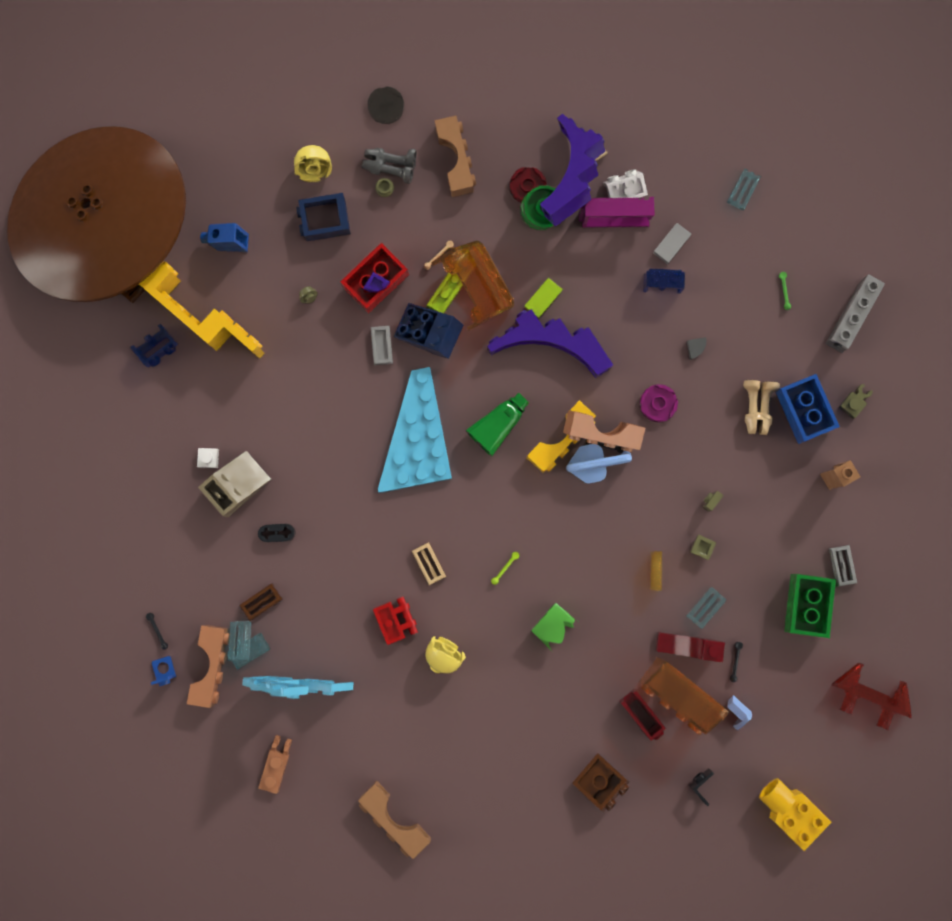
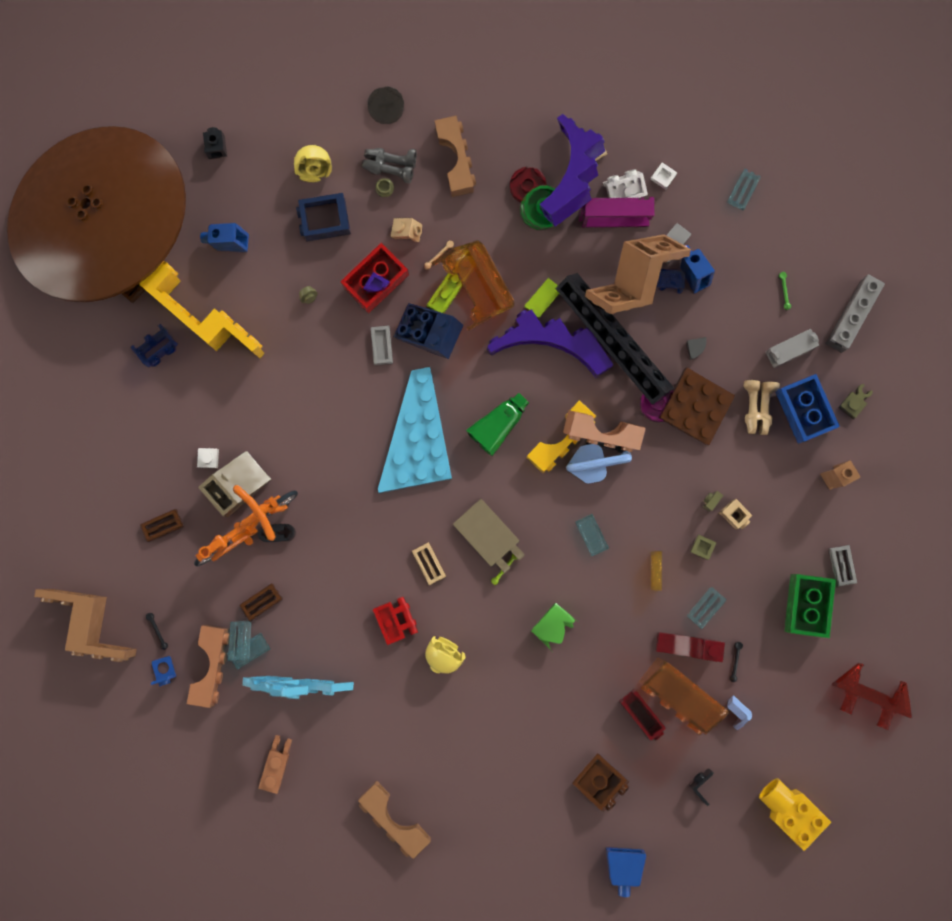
none -> medium nougat bracket [34,589,137,662]
none -> reddish brown tile [140,509,184,542]
none -> orange piece [194,485,298,567]
none -> black brick [203,127,227,159]
none -> tan bracket [391,218,422,242]
none -> dark tan tile [453,499,525,573]
none -> black brick [555,273,674,405]
none -> clear light blue tile [575,514,609,556]
none -> medium nougat bracket [585,234,691,314]
none -> blue torso [606,847,646,897]
none -> white plate [650,163,677,190]
none -> reddish brown plate [659,368,735,446]
none -> blue torso [680,245,715,294]
none -> tan brick [719,499,752,529]
none -> light grey brick [766,329,819,368]

